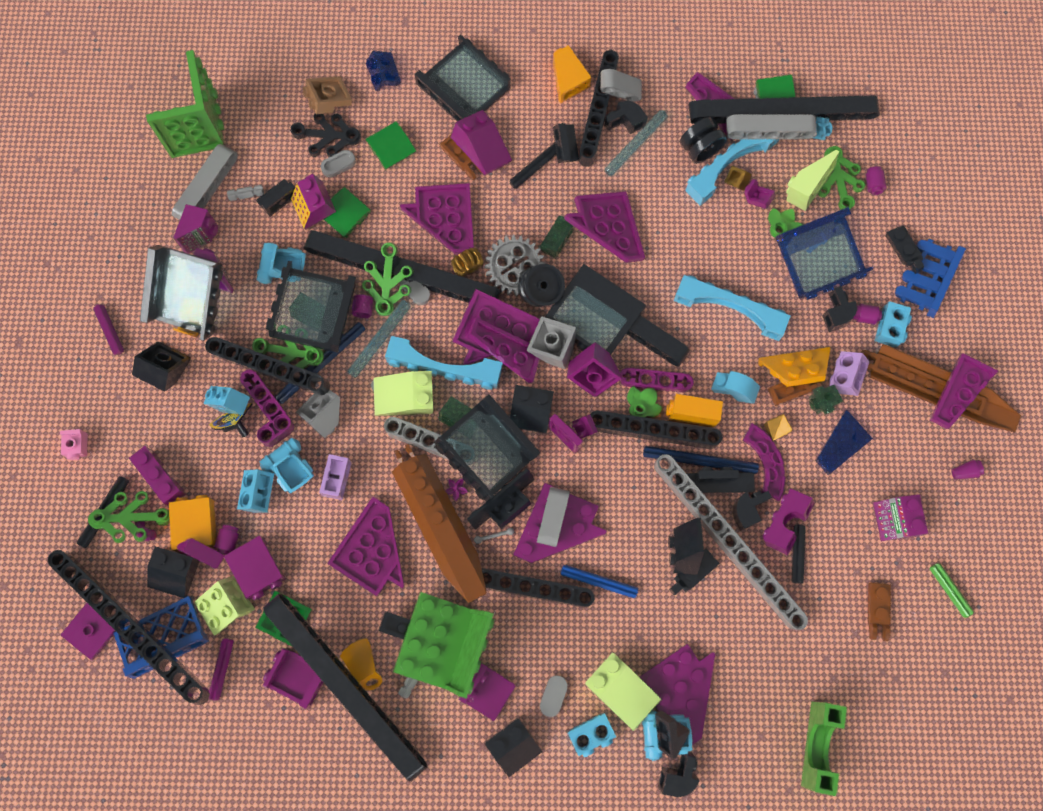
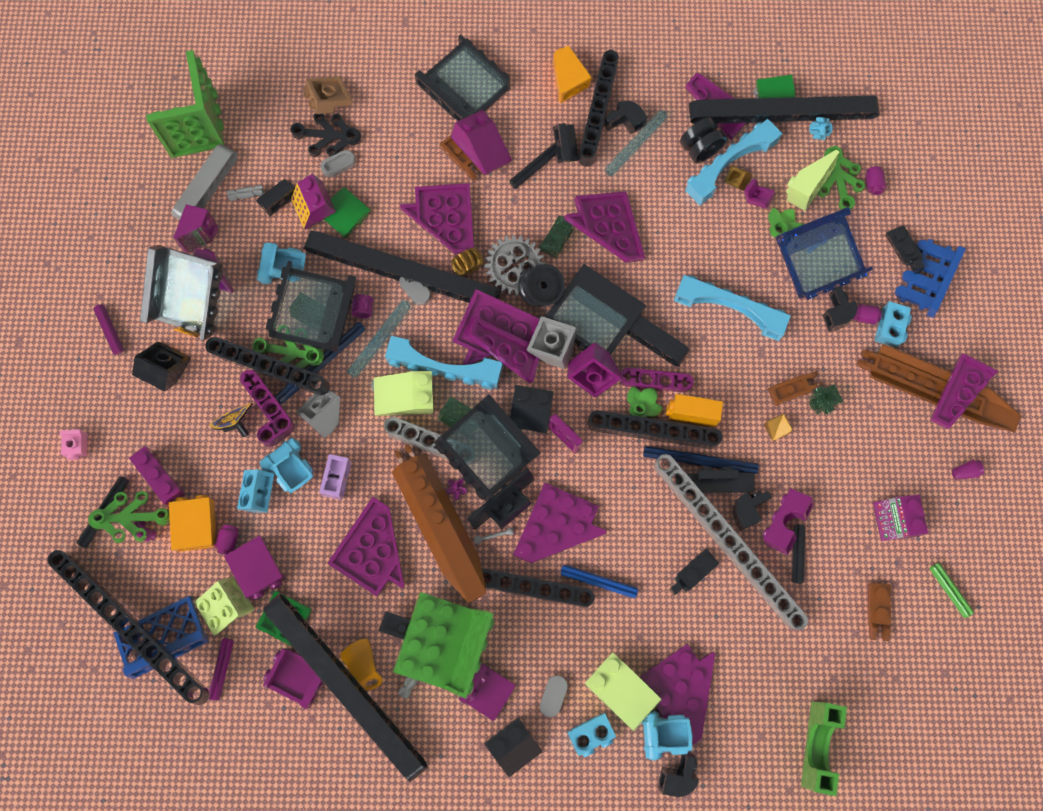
magenta plate [60,603,116,660] -> none
black slope [147,546,200,598] -> none
magenta slope [177,538,224,569] -> none
medium azure brick [203,386,250,415] -> none
bright green plant [362,242,413,316] -> none
green slope [365,121,416,170] -> none
clear blue bracket [366,51,401,91] -> none
light grey beam [537,487,570,547] -> none
magenta tile [572,414,598,439] -> none
light grey beam [600,69,642,102] -> none
black slope [655,710,690,760] -> none
black slope [668,518,704,574] -> none
medium azure brick [711,371,760,404] -> none
light grey beam [726,115,817,139] -> none
magenta tile [742,423,786,501] -> none
light orange wing [758,347,831,387] -> none
clear blue wing [815,409,873,475] -> none
lavender brick [830,351,869,396] -> none

